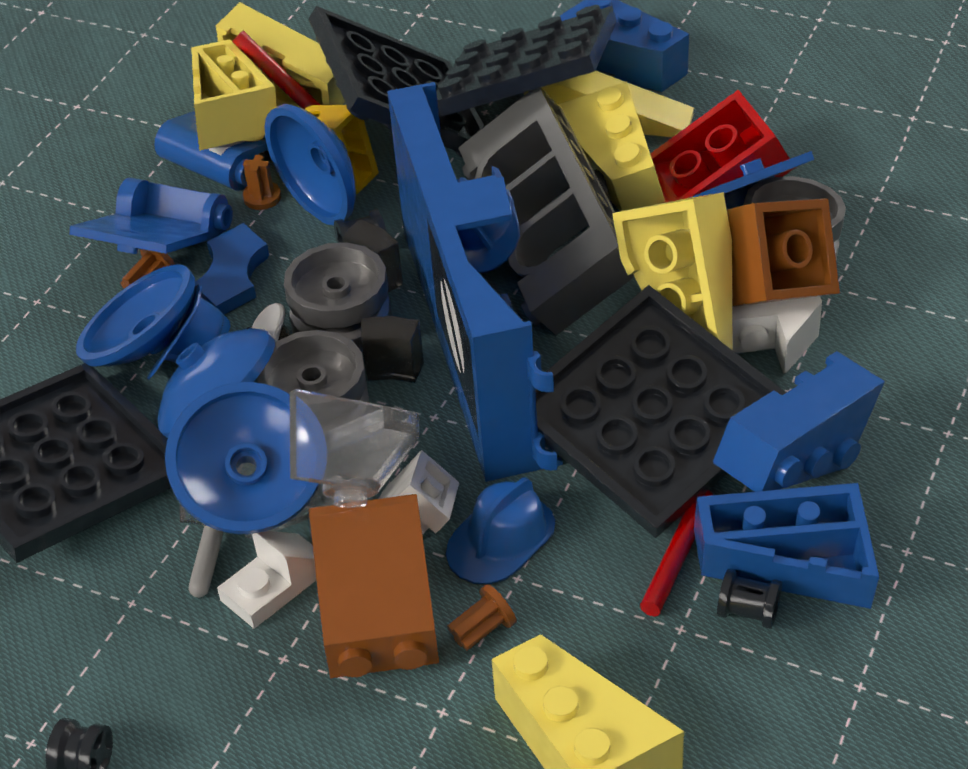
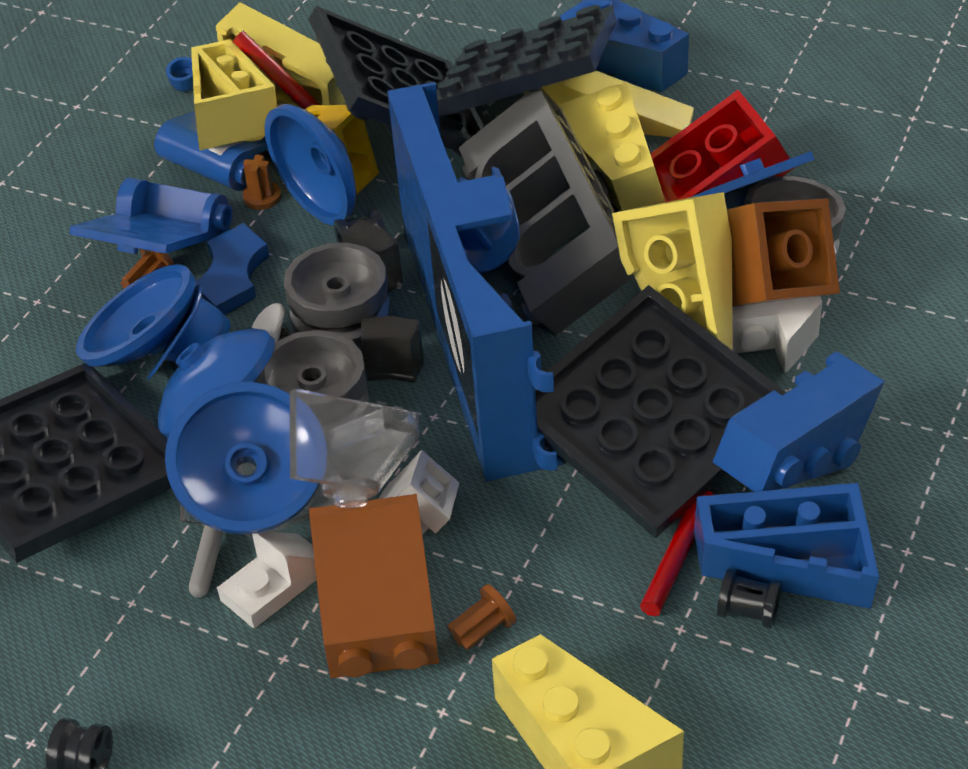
blue piece [446,477,555,584] -> none
none -> blue hinge [166,57,193,92]

